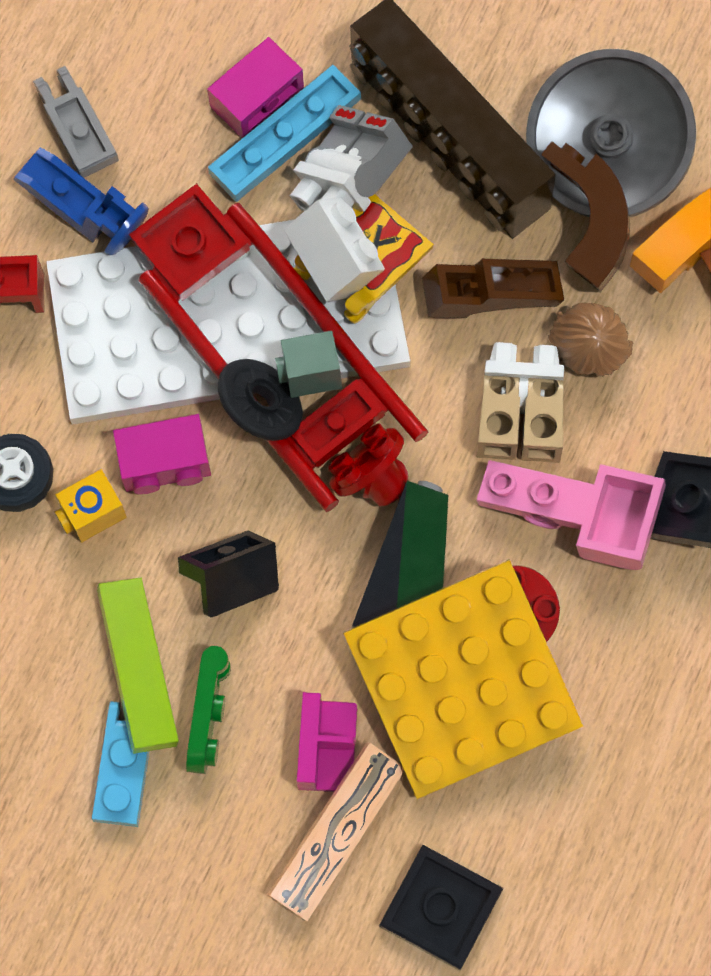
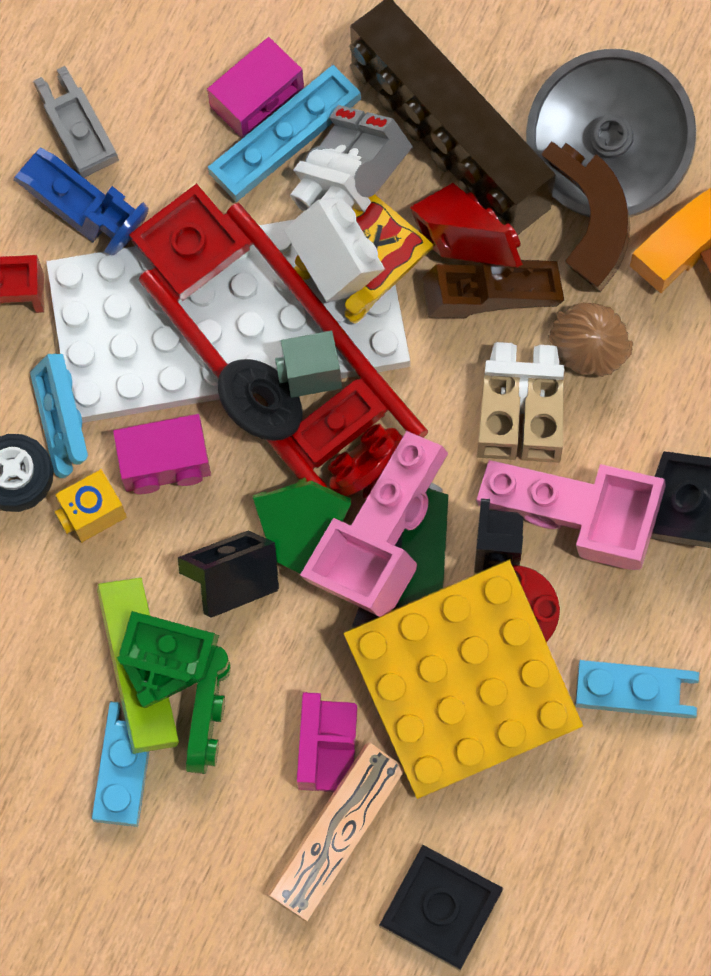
none -> medium azure hinge [30,354,88,478]
none -> green slope [117,611,220,708]
none -> green slope [253,477,351,574]
none -> bright pink plate [300,431,448,617]
none -> red slope [410,183,523,268]
none -> black panel [474,498,524,573]
none -> medium azure hinge [575,660,700,718]

